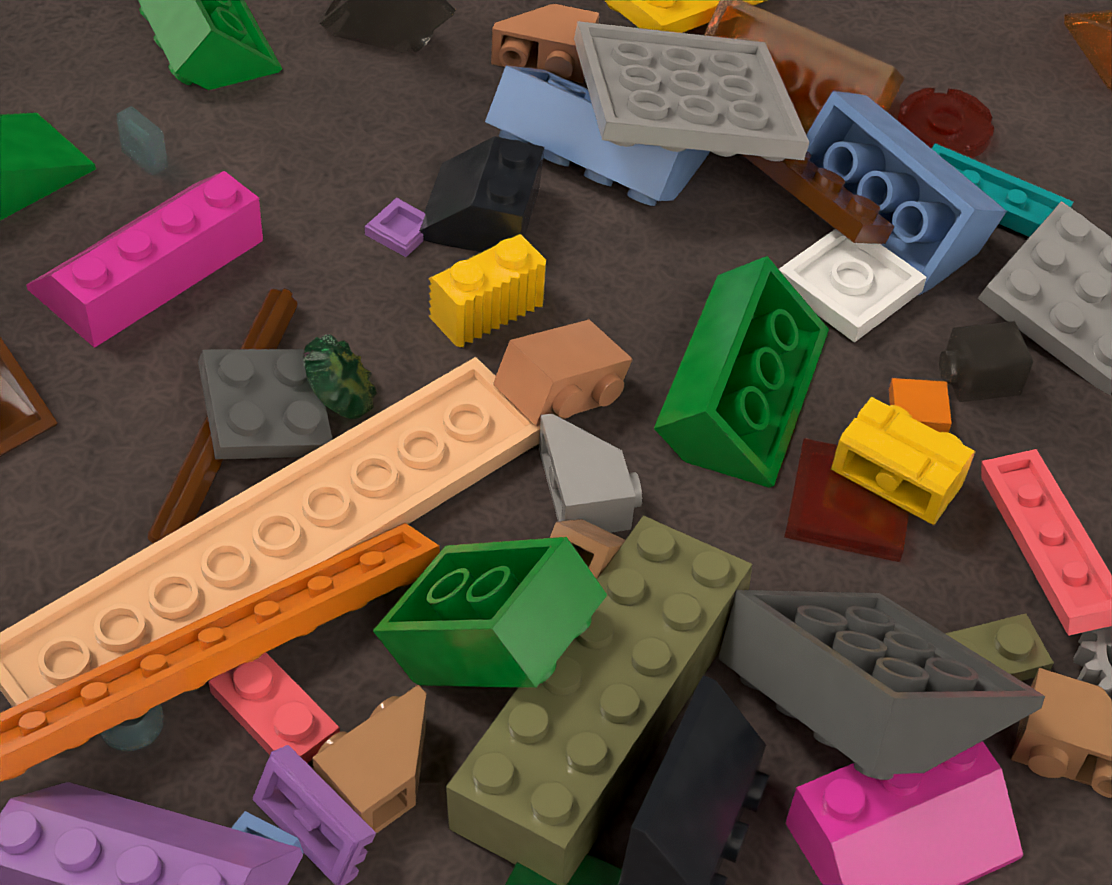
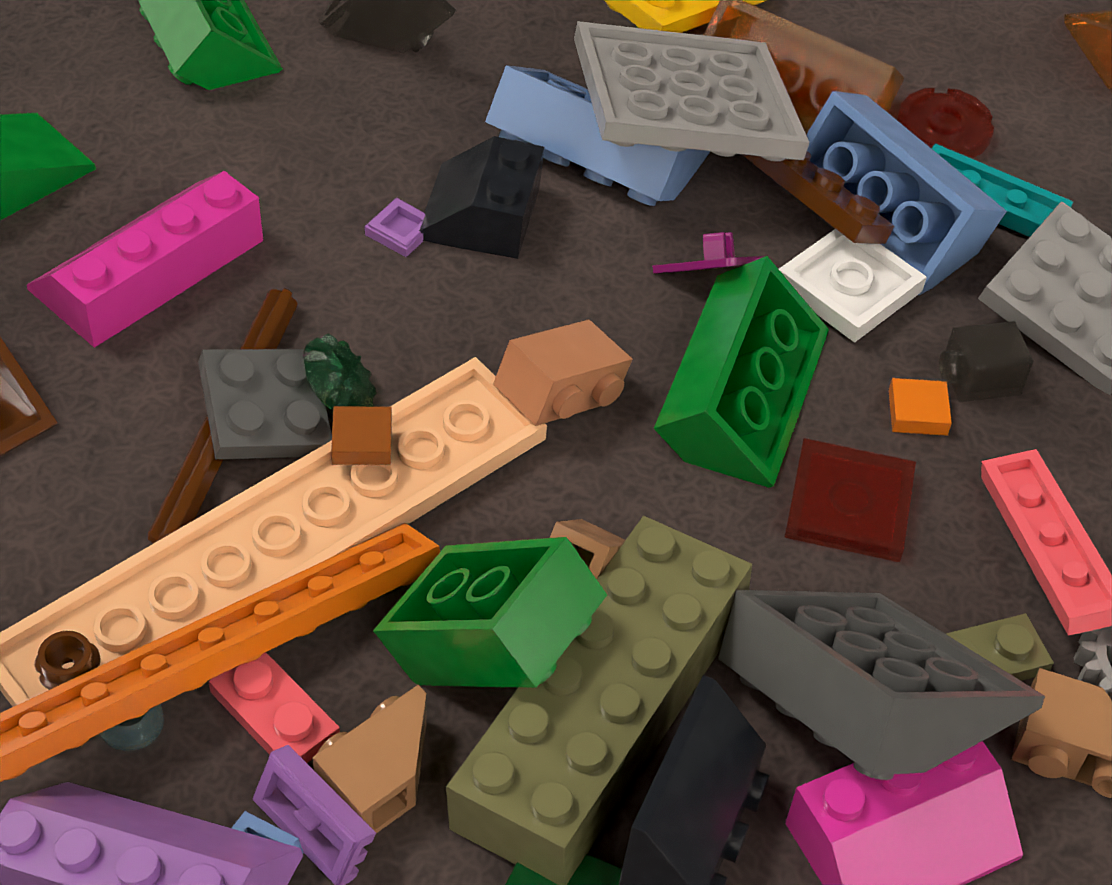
clear light blue tile [117,106,168,175] -> none
yellow brick [429,234,546,347] -> none
nougat slope [491,4,599,83] -> none
light grey slope [539,414,642,532] -> none
yellow brick [831,397,975,525] -> none
none -> reddish brown plate [34,630,101,690]
none -> dark orange tile [331,406,392,465]
none -> magenta piece [652,232,764,273]

